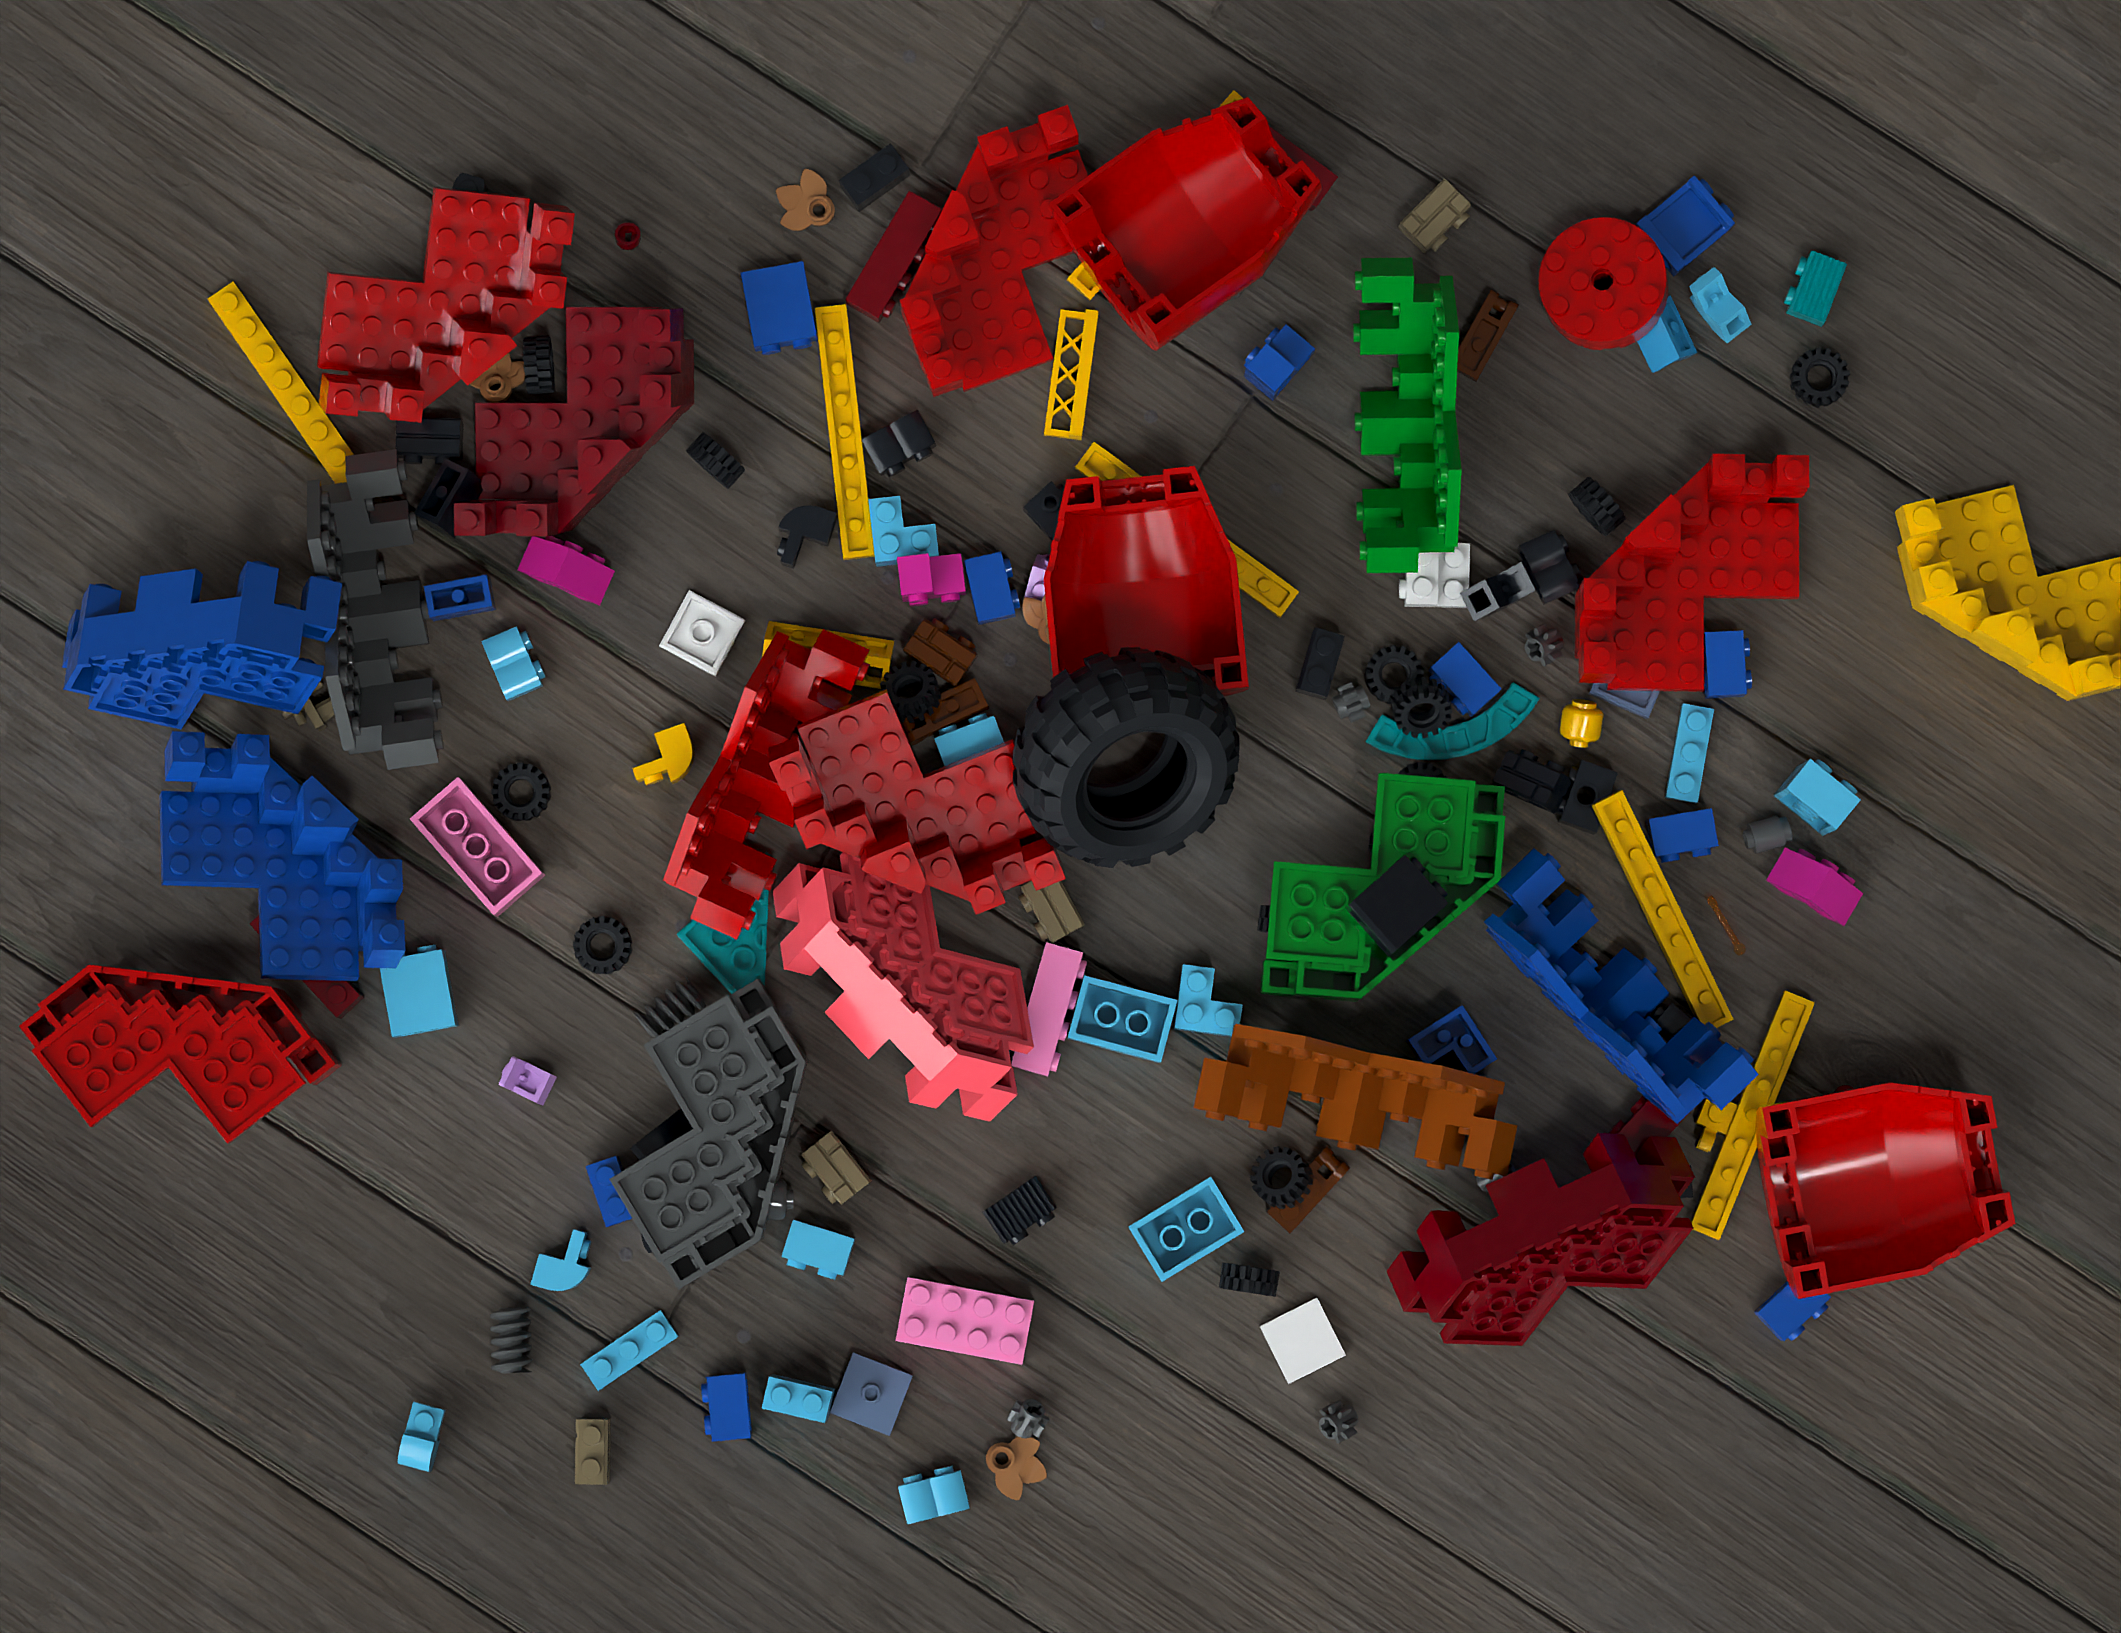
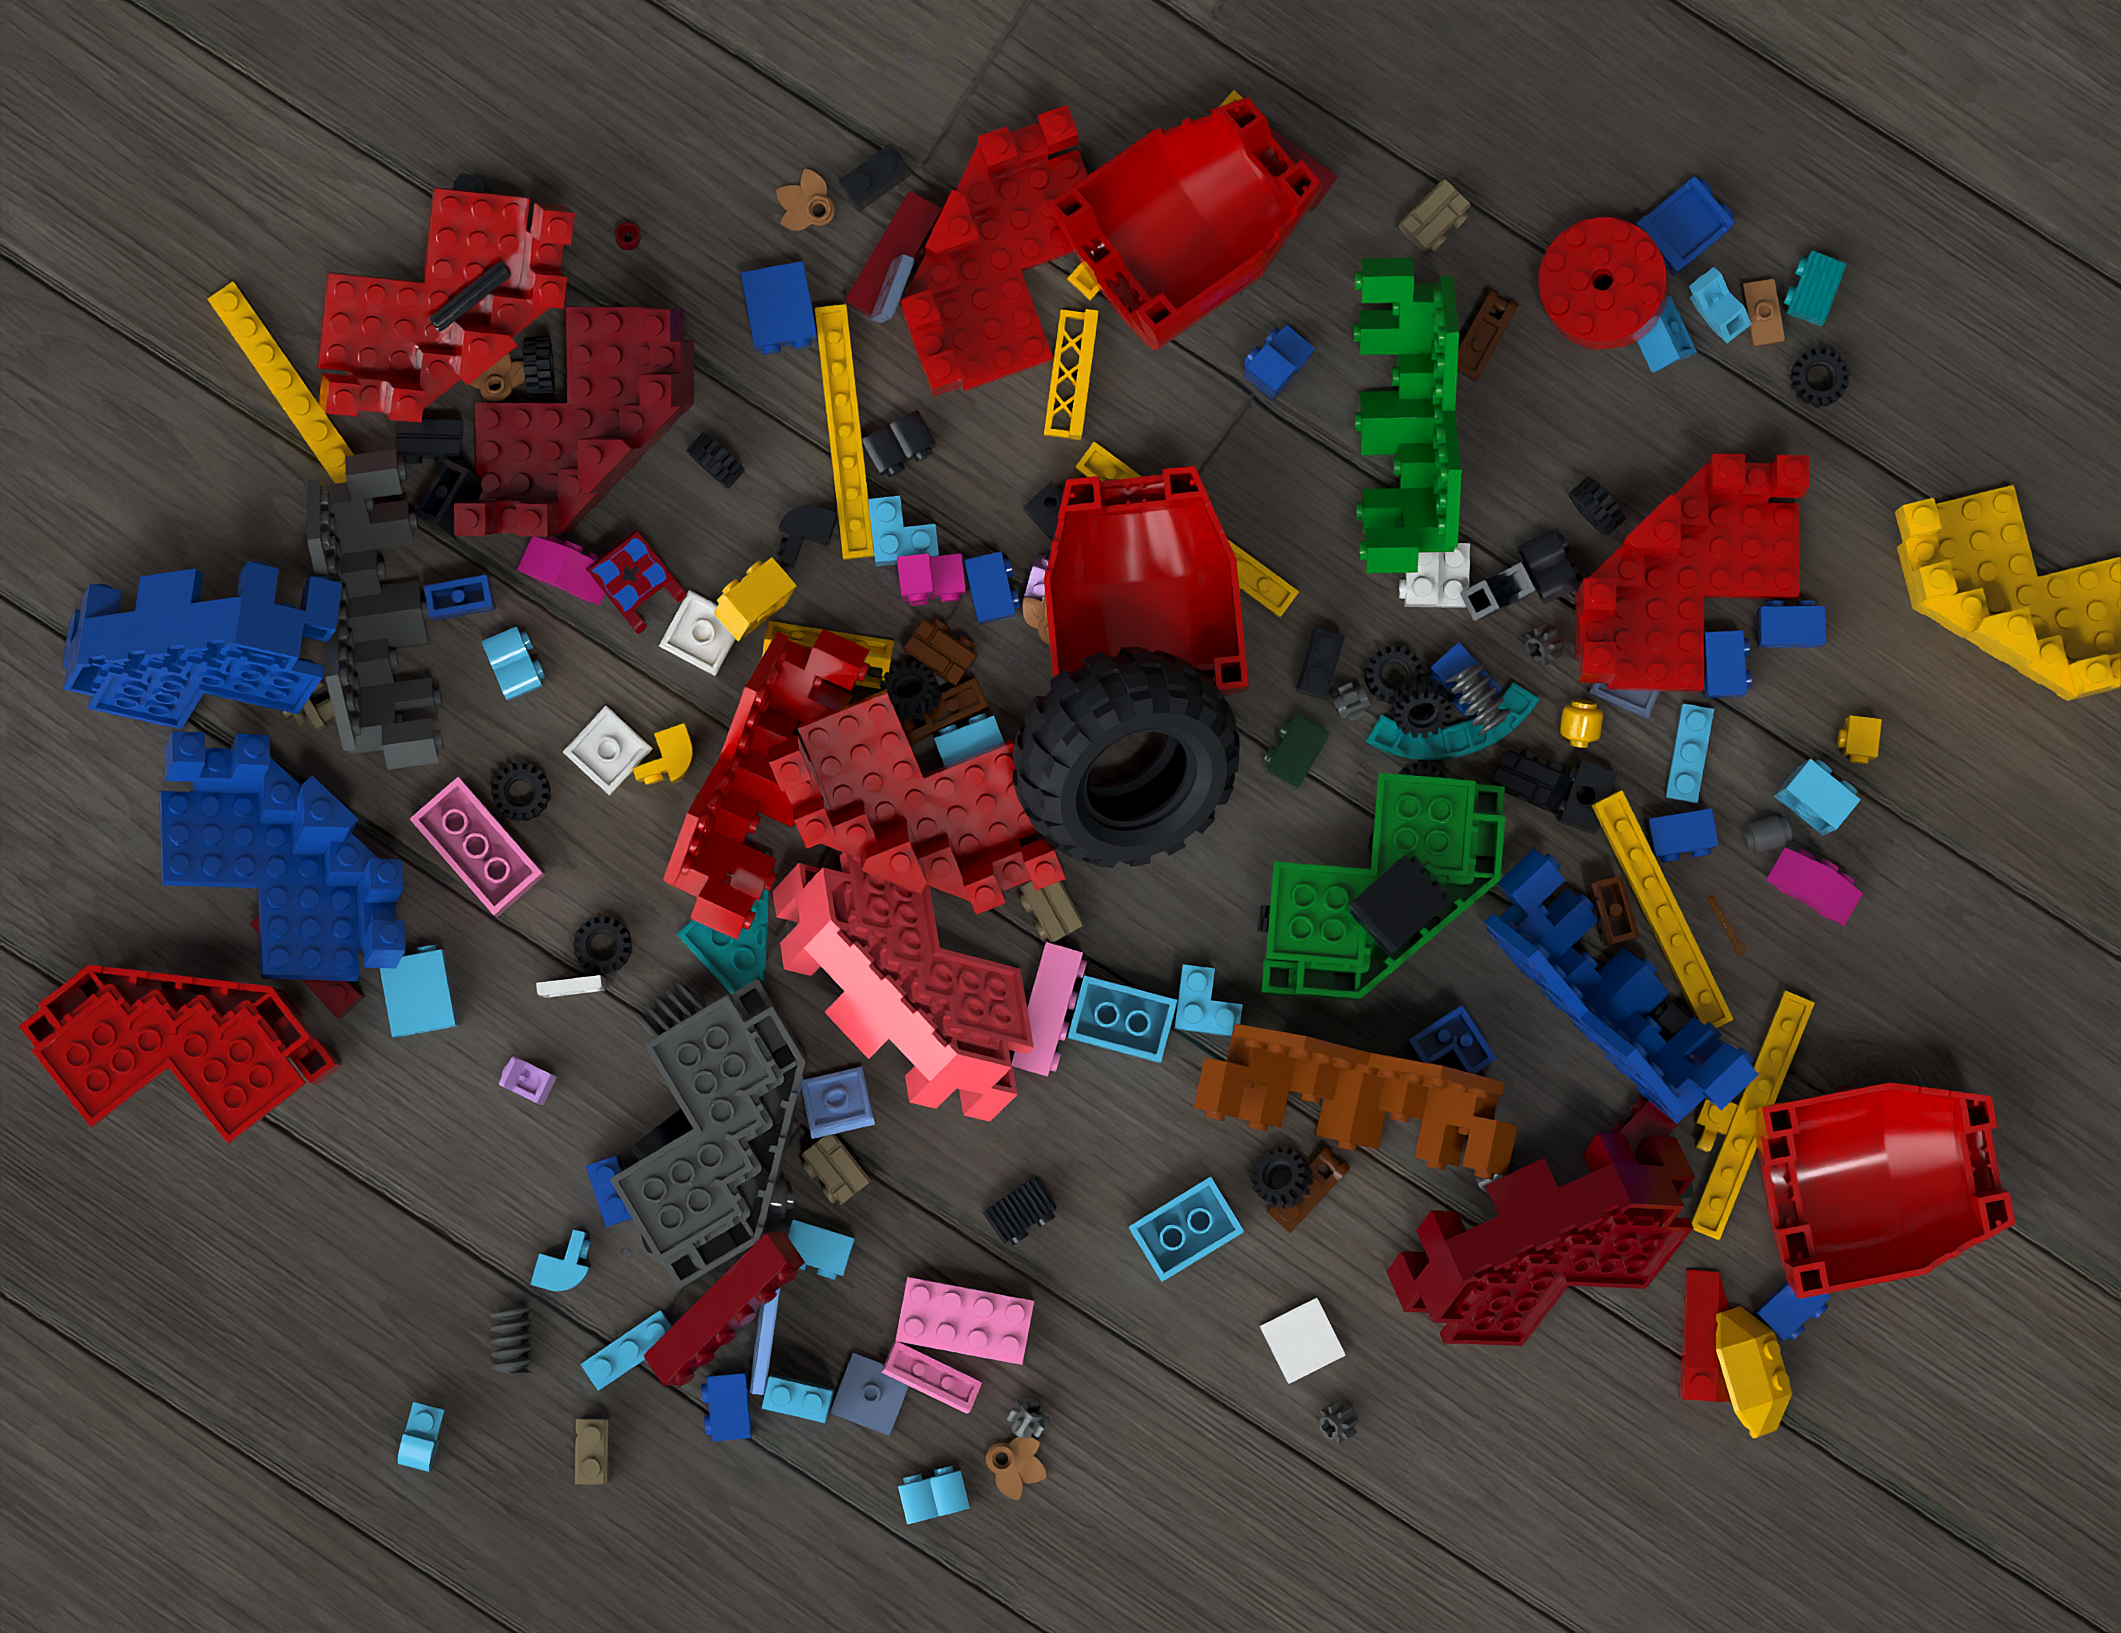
black tyre [1219,1262,1280,1297] -> none
none -> black axle [429,261,512,332]
none -> white tile [536,975,607,998]
none -> white tile [563,706,653,796]
none -> dark red flag [586,530,687,634]
none -> dark red brick [643,1232,805,1386]
none -> yellow brick [714,557,797,642]
none -> light blue tile [748,1288,780,1395]
none -> light blue tile [801,1066,875,1139]
none -> sand blue tile [870,254,914,323]
none -> bright pink plate [881,1341,982,1414]
none -> clear green brick [1262,714,1330,791]
none -> dark grey piece [1446,664,1511,736]
none -> reddish brown brick [1586,875,1640,946]
none -> red wedge [1679,1270,1731,1402]
none -> yellow wedge [1716,1306,1792,1438]
none -> medium nougat plate [1742,279,1785,347]
none -> blue brick [1757,600,1826,648]
none -> yellow brick [1837,715,1882,764]

